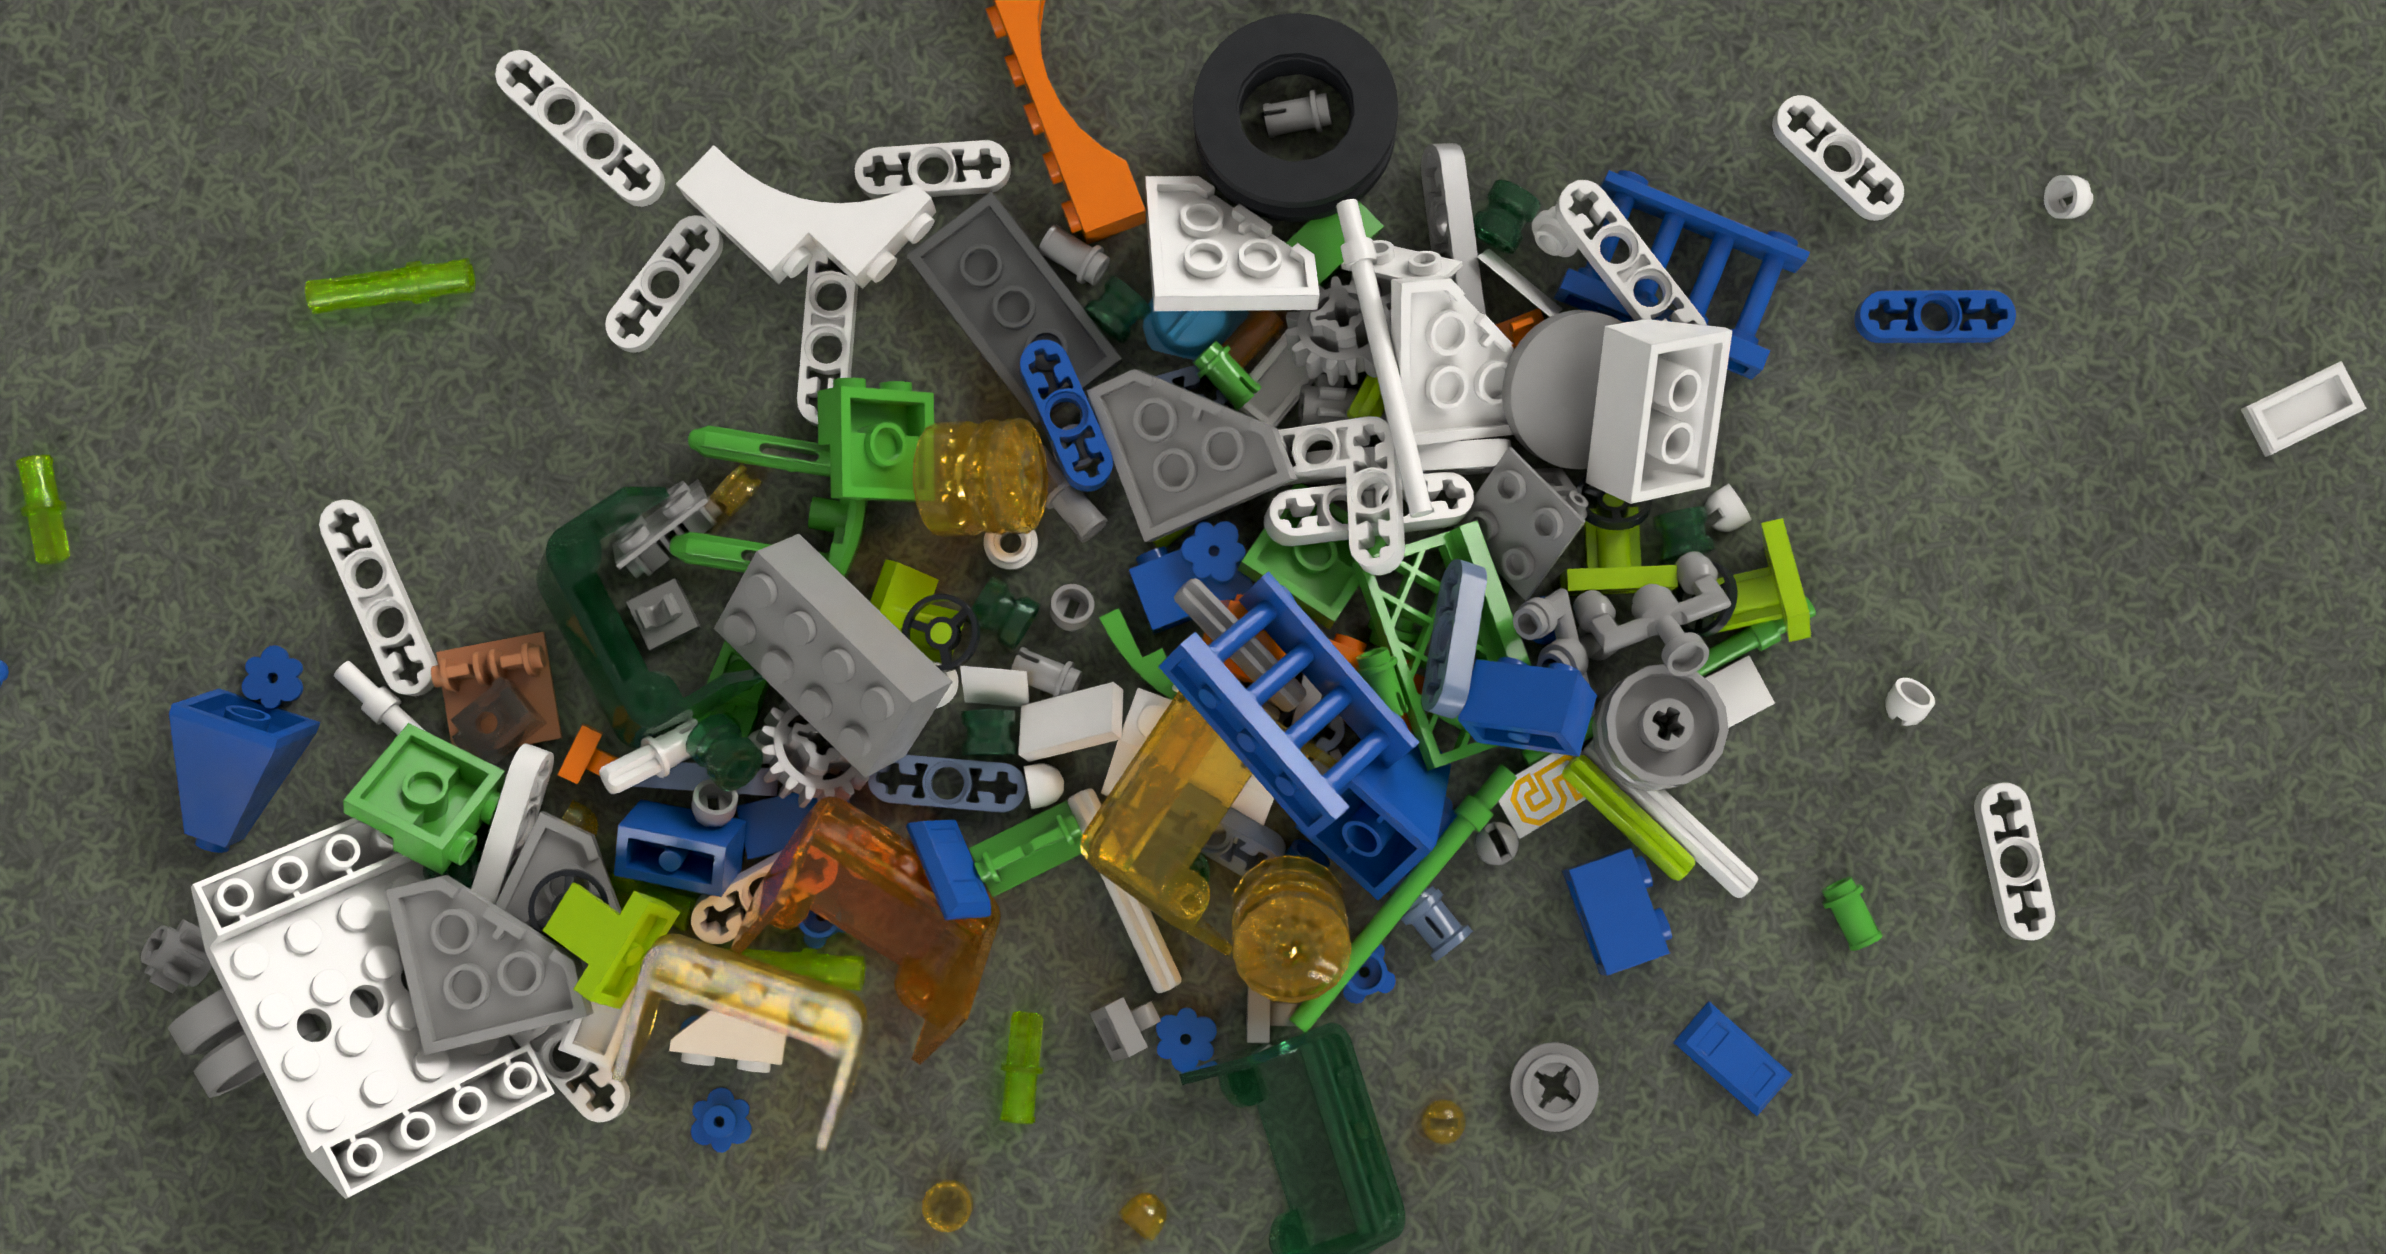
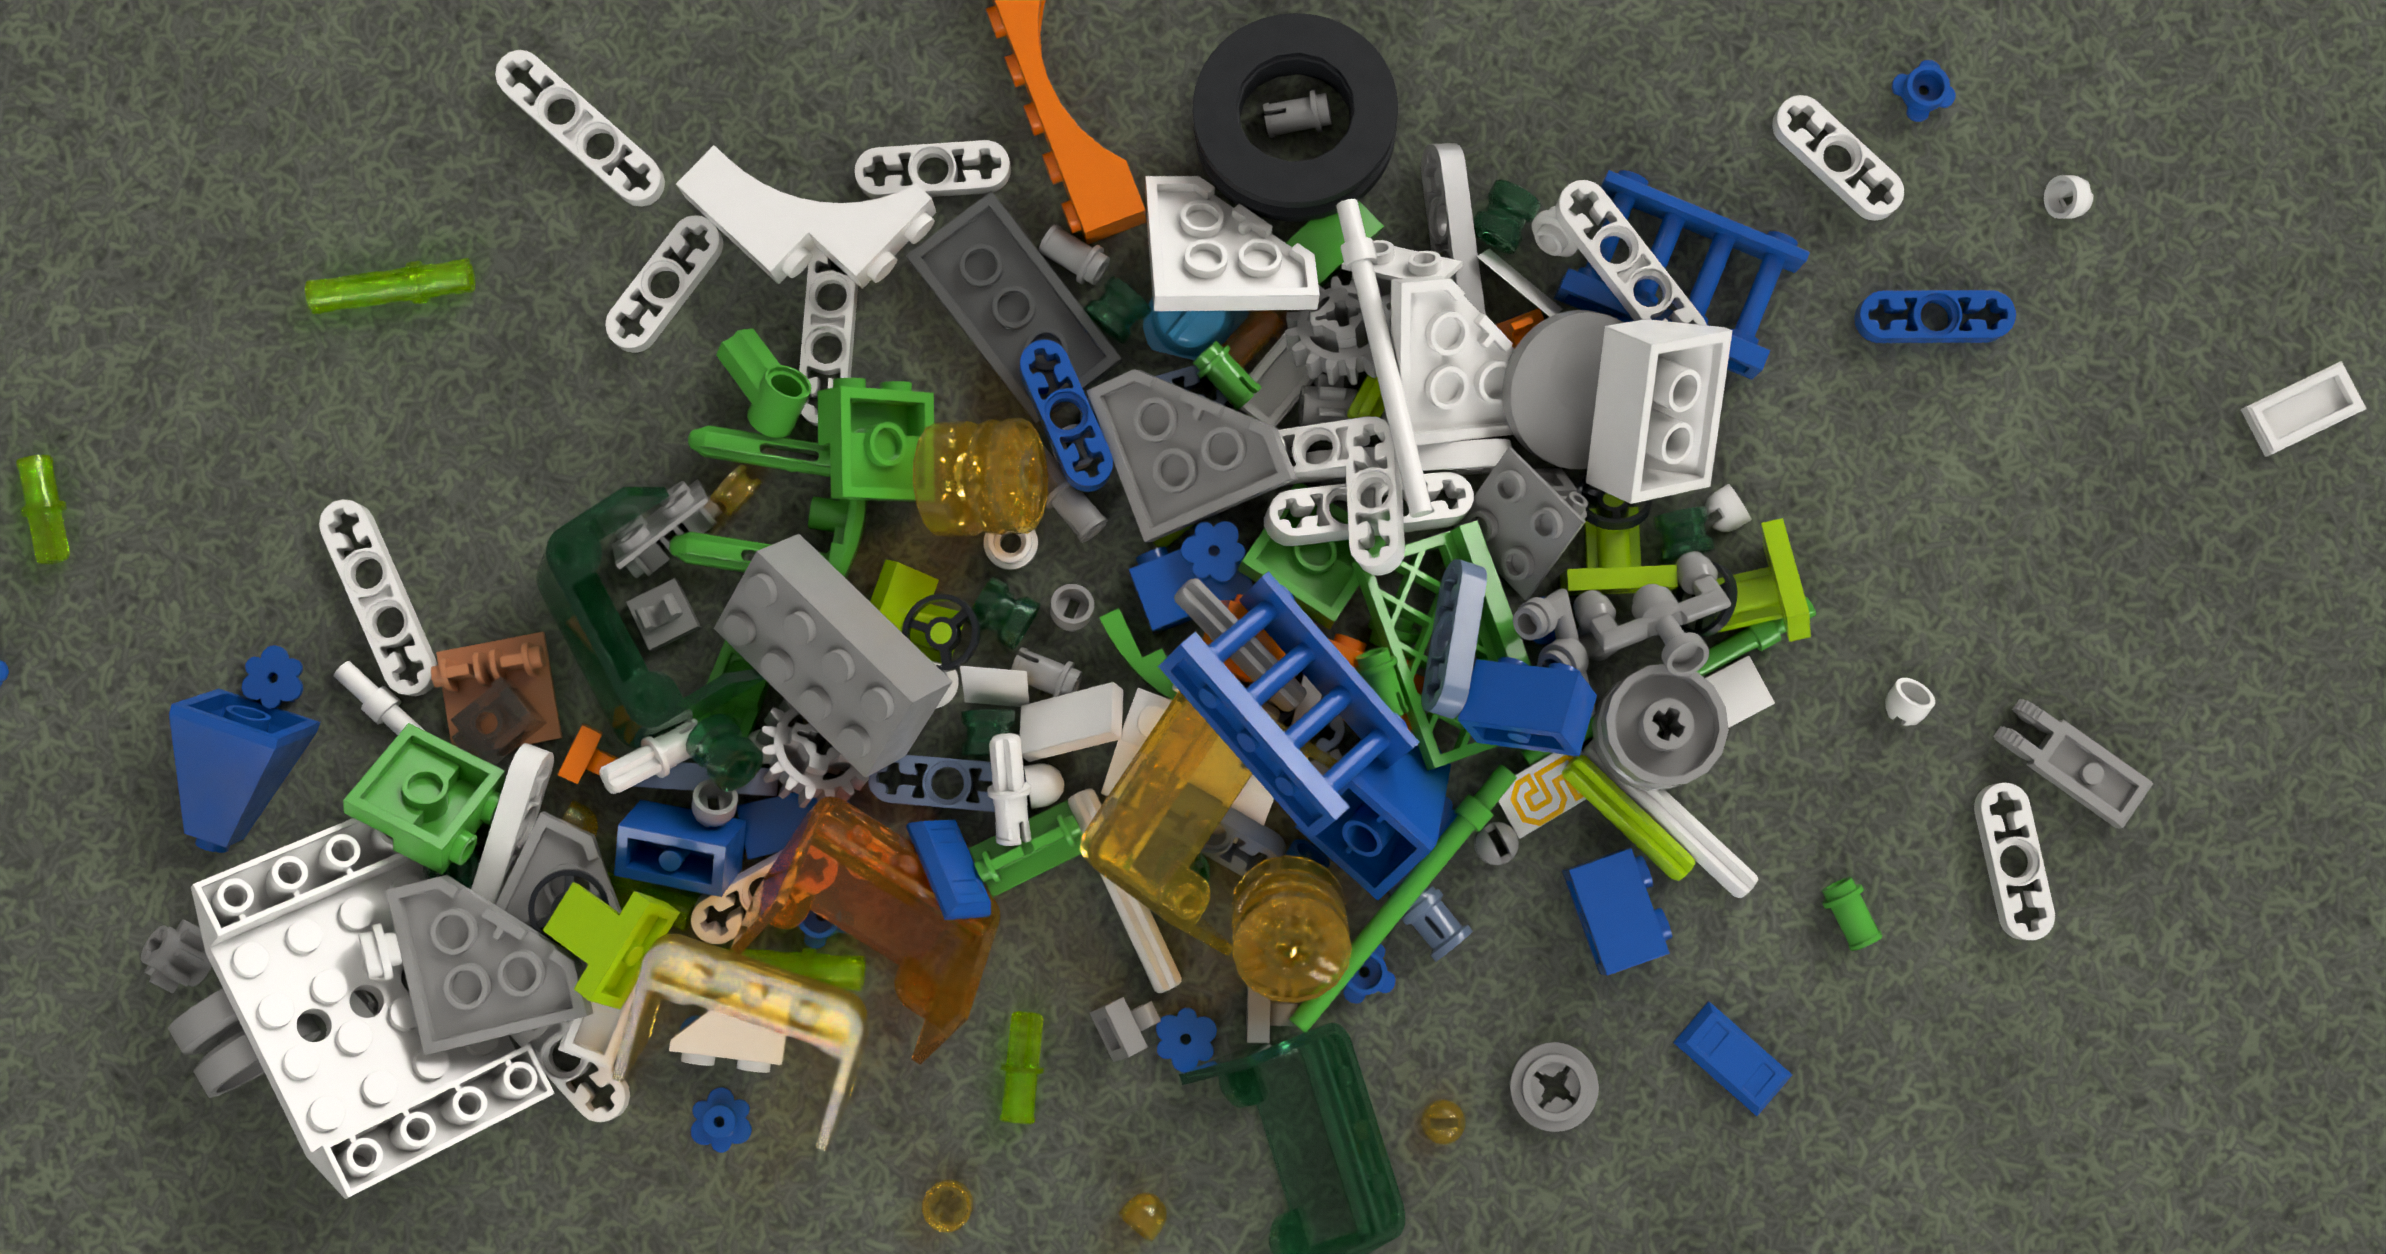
none -> white plate [358,923,402,980]
none -> bright green piece [716,328,811,438]
none -> white axle [987,733,1031,846]
none -> blue plate [1891,60,1955,122]
none -> light grey hinge [1993,699,2153,829]

